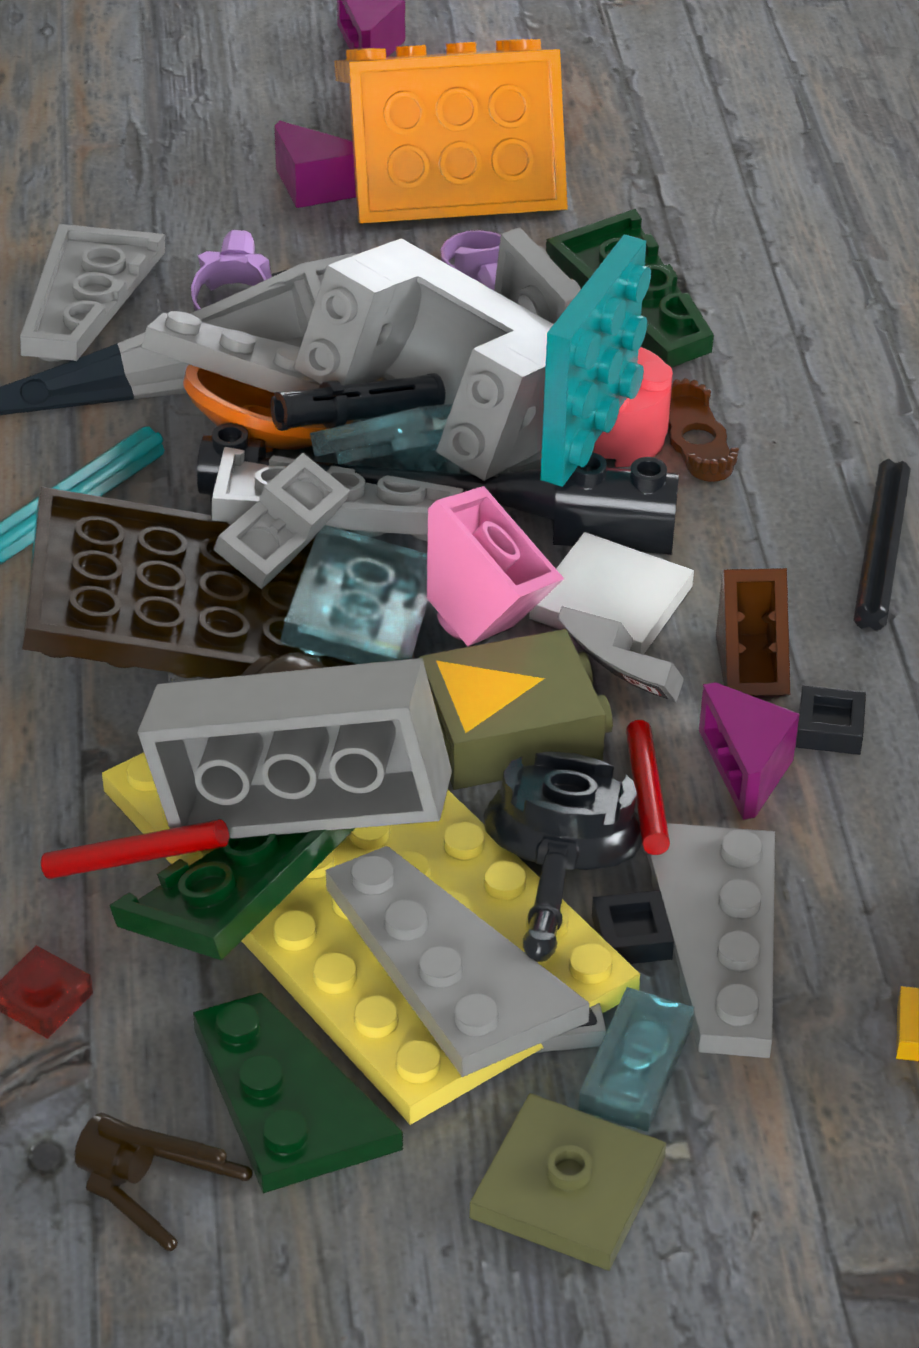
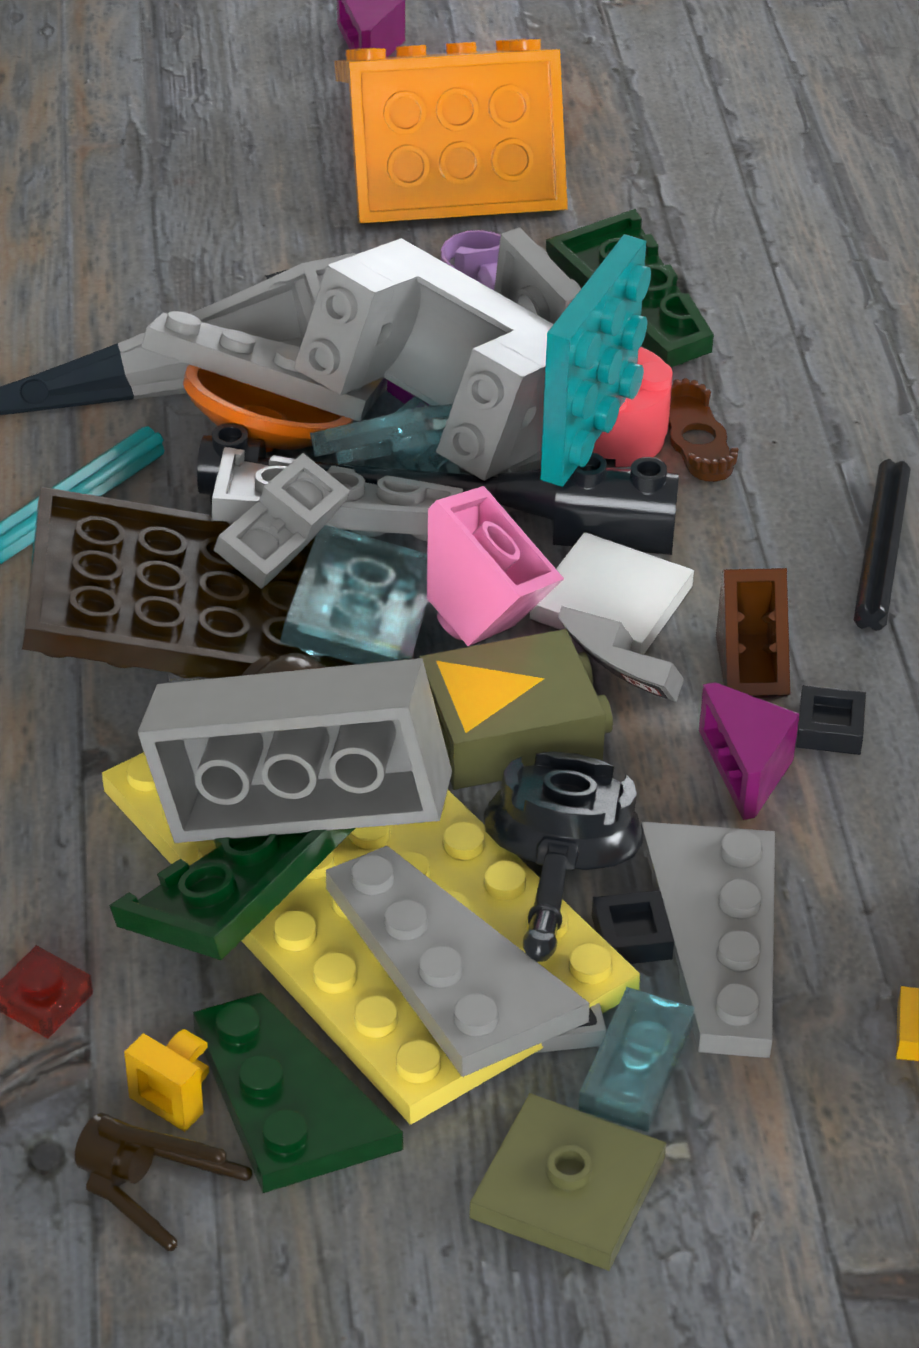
light grey wing [20,224,165,362] -> none
red bar [41,819,229,879] -> none
lavender piece [191,230,272,311] -> none
black pin [270,373,446,431] -> none
magenta slope [274,120,356,208] -> none
red bar [626,720,670,855] -> none
none -> yellow tile [124,1029,209,1132]

